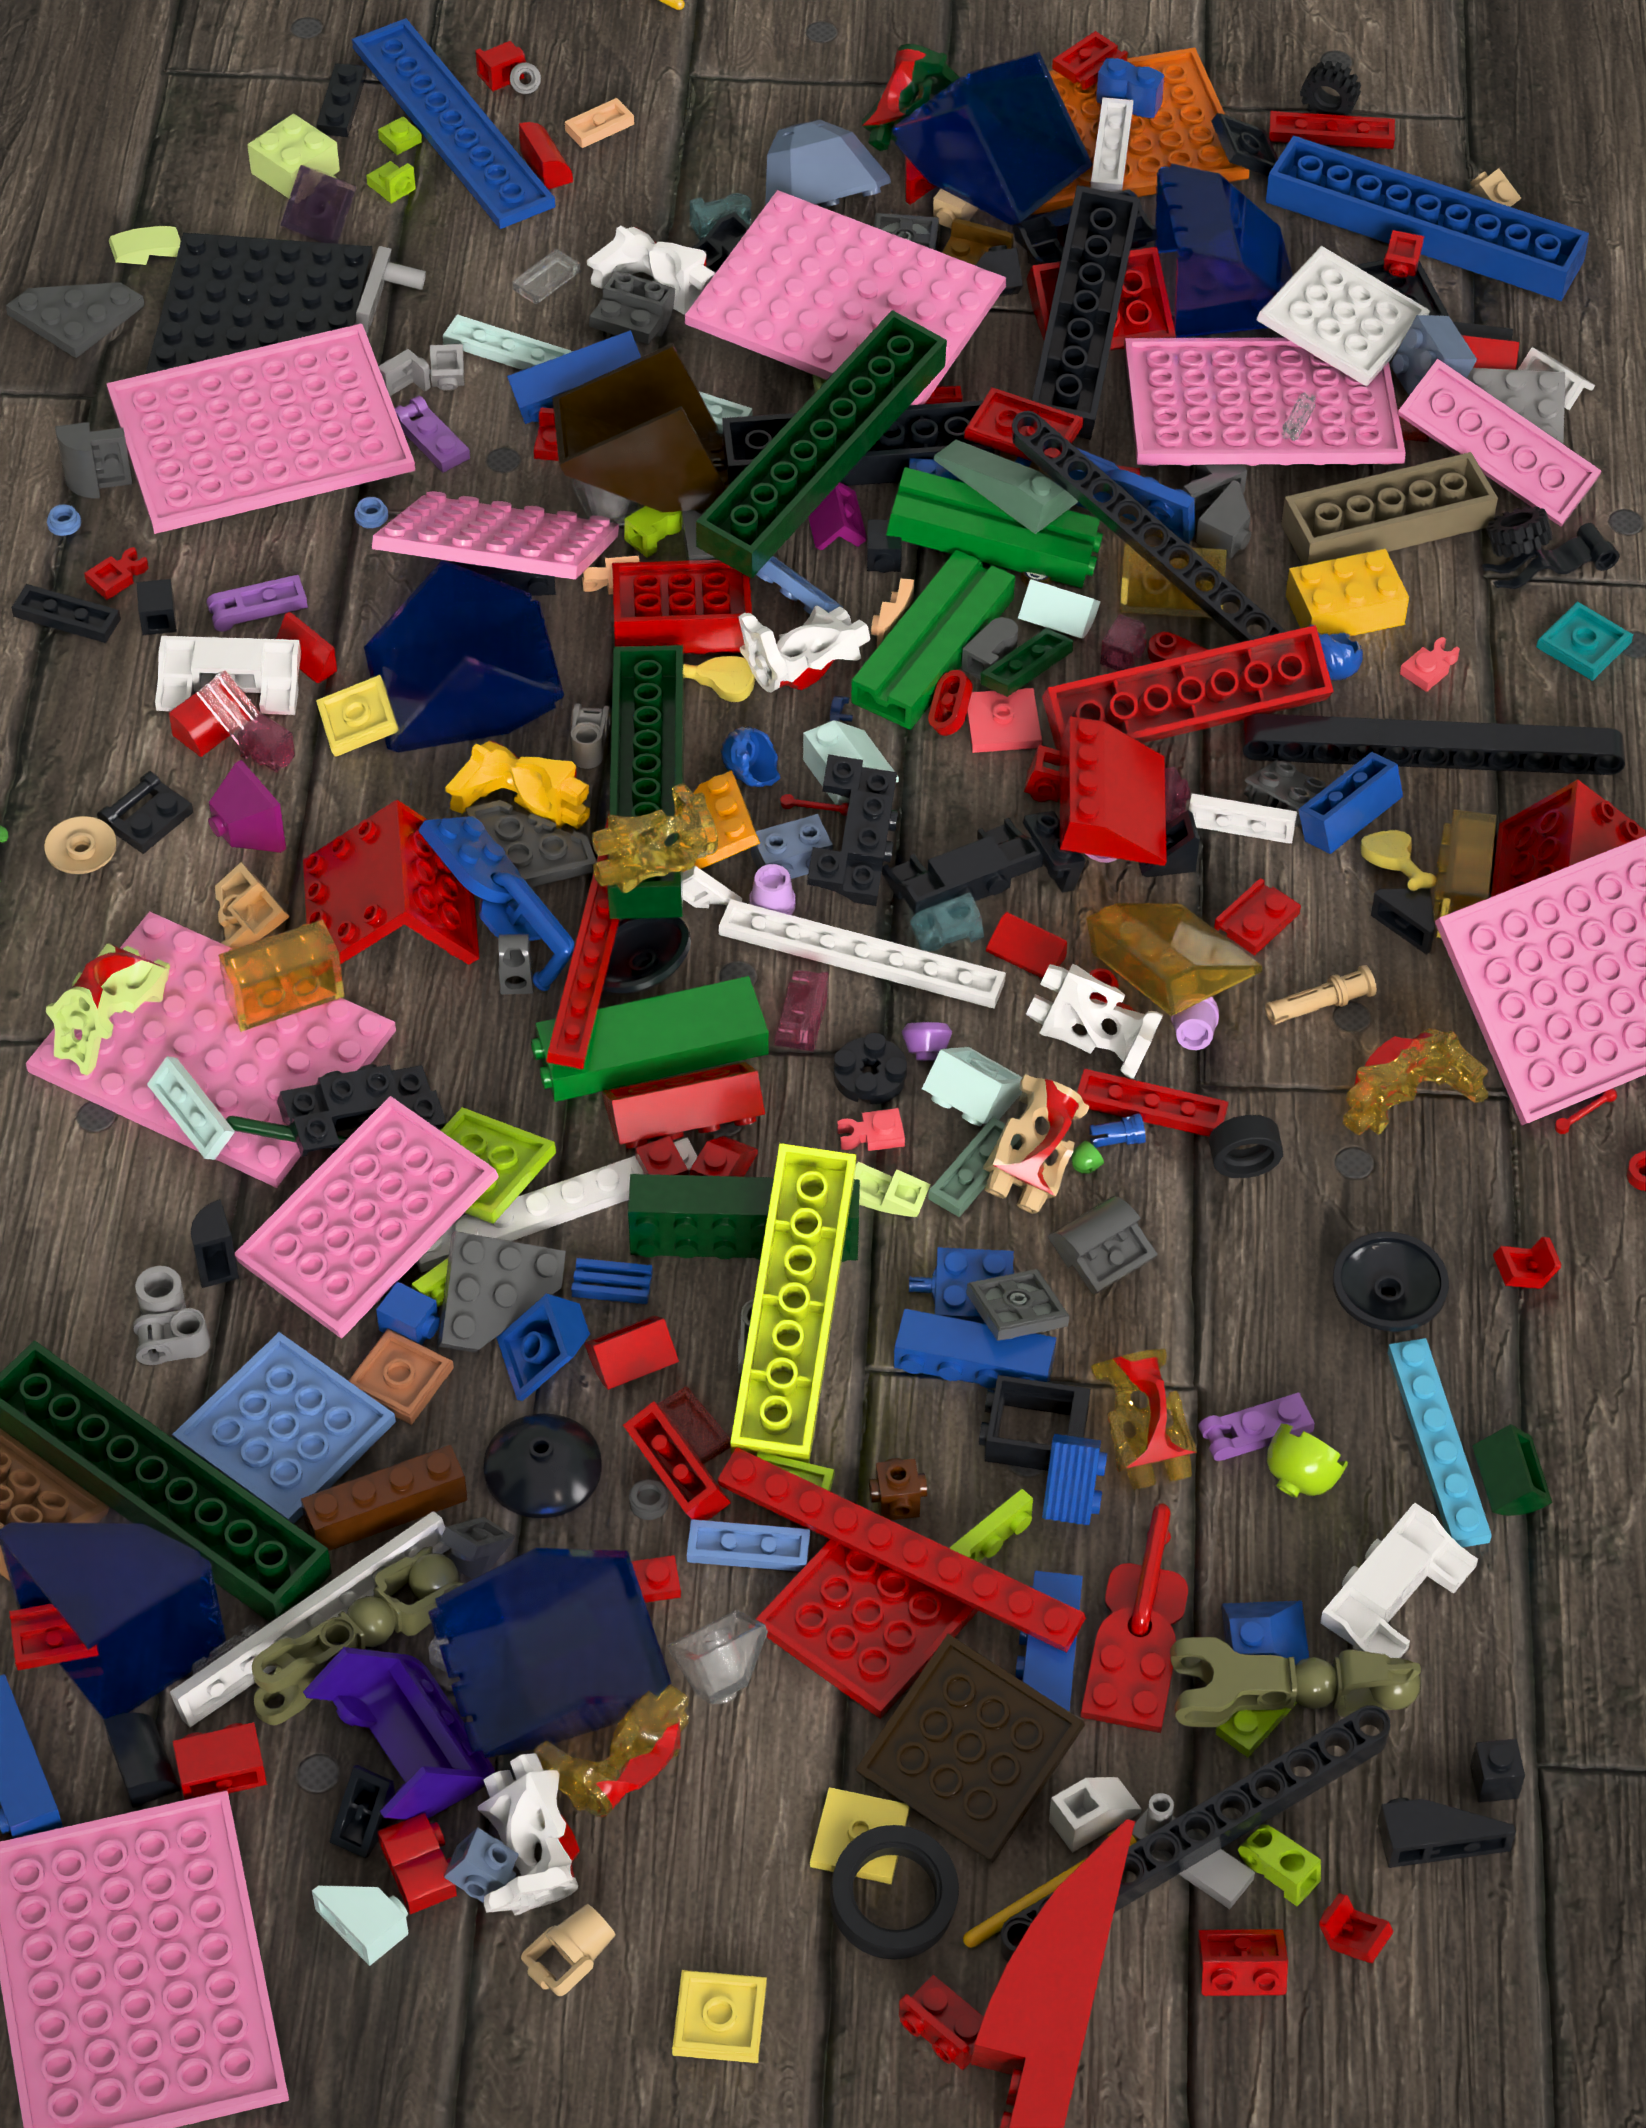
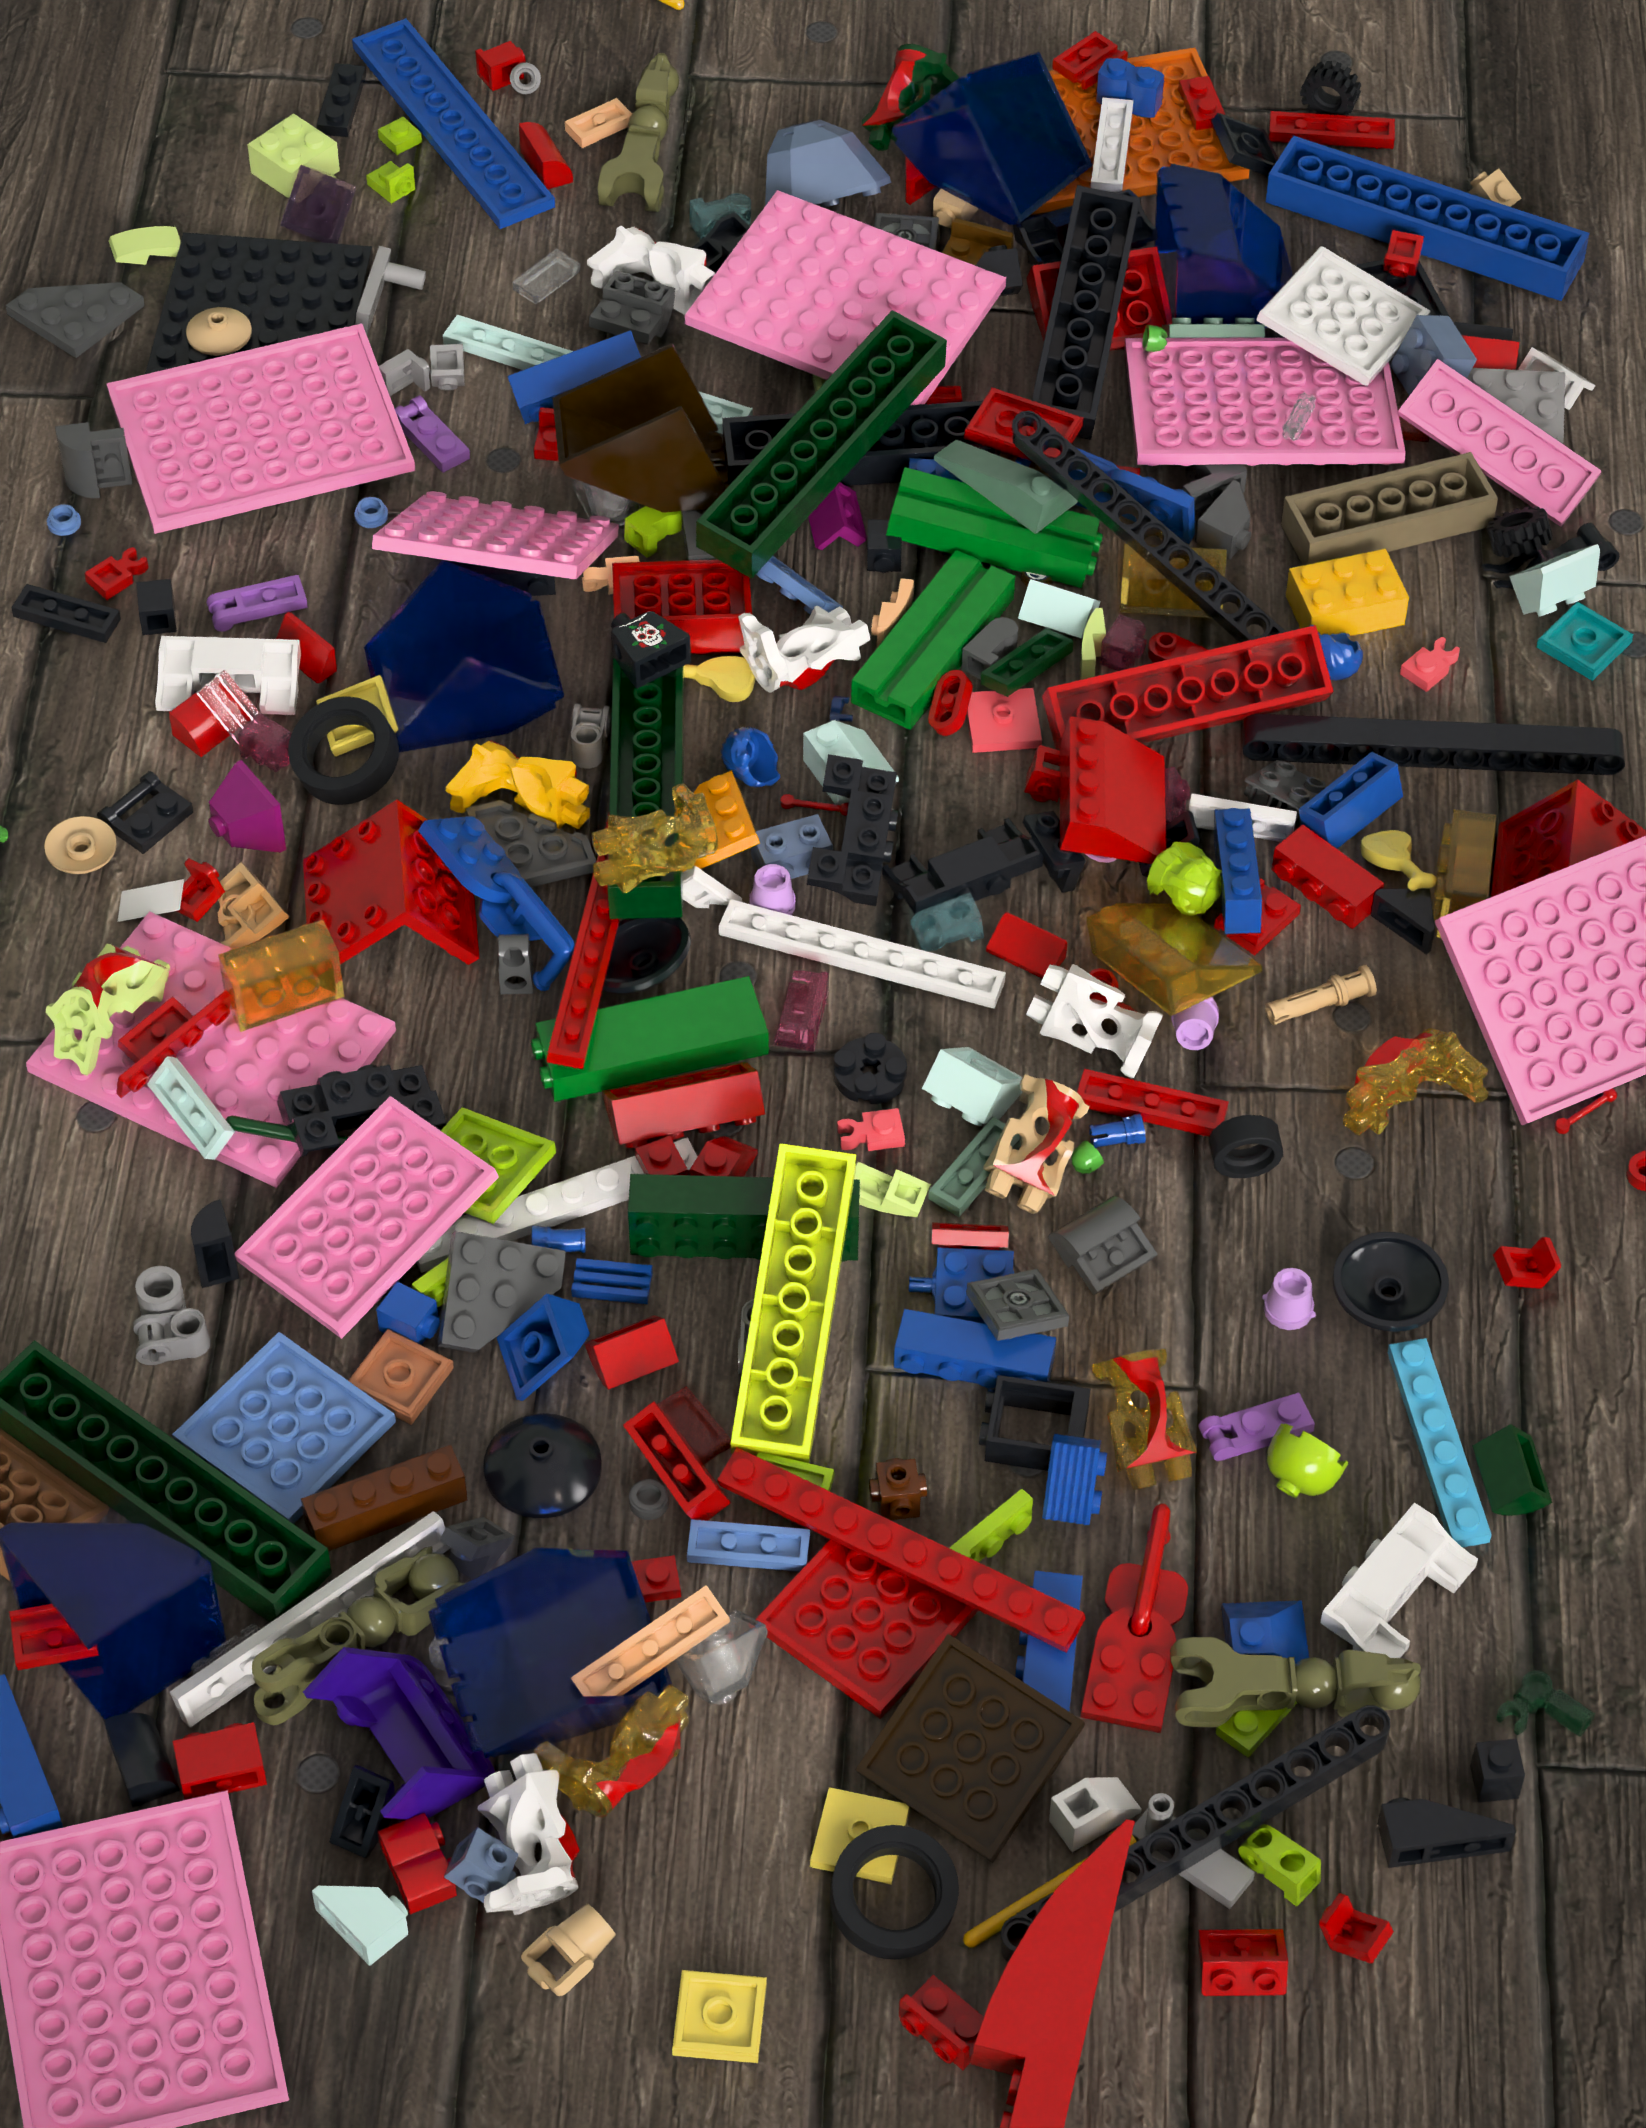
medium lavender cone [902,1022,952,1061] -> none
none -> red bracket [116,990,232,1098]
none -> white sticker [117,879,184,922]
none -> red bracket [177,858,225,922]
none -> tan dish [186,307,252,356]
none -> black tyre [288,697,399,805]
none -> blue pin [531,1226,585,1253]
none -> light nougat plate [571,1585,730,1714]
none -> olive piece [597,53,679,212]
none -> black torso [611,611,691,689]
none -> plate [932,1222,1009,1250]
none -> yellowish green slope [1080,608,1106,680]
none -> bright green hinge [1142,325,1167,352]
none -> lime helmet [1147,842,1221,916]
none -> sand green plate [1162,318,1265,338]
none -> red plate [1178,76,1225,131]
none -> blue brick [1214,808,1262,934]
none -> lavender piece [1262,1268,1316,1330]
none -> red brick [1272,825,1384,929]
none -> clear green bar [1496,1670,1595,1737]
none -> light aqua slope [1509,544,1600,617]

